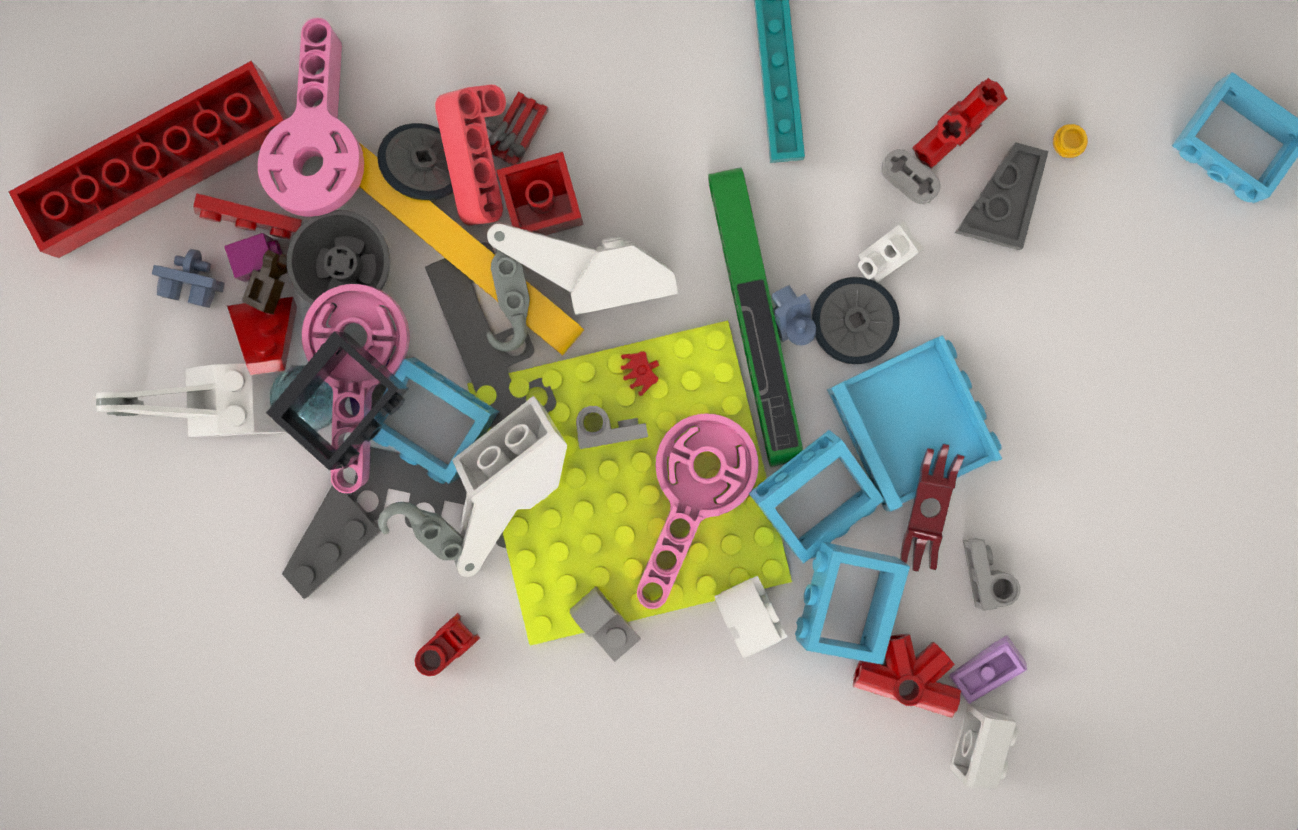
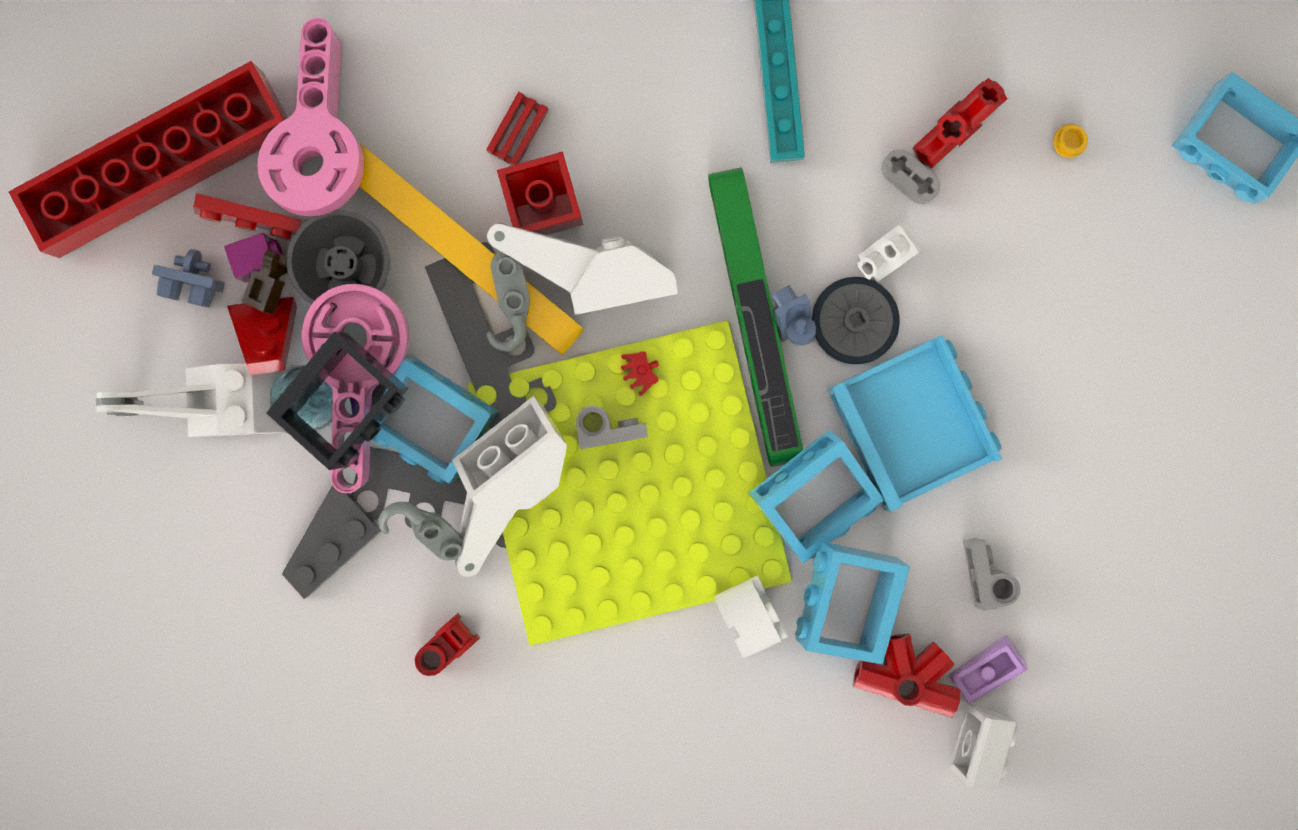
dark grey wheel [377,123,453,200] -> none
coral beam [435,84,506,226] -> none
dark grey hair [486,121,526,158] -> none
light grey plate [570,586,641,662] -> none
bright pink beam [637,414,758,609] -> none
dark red piece [900,444,965,572] -> none
dark grey wing [955,142,1049,250] -> none

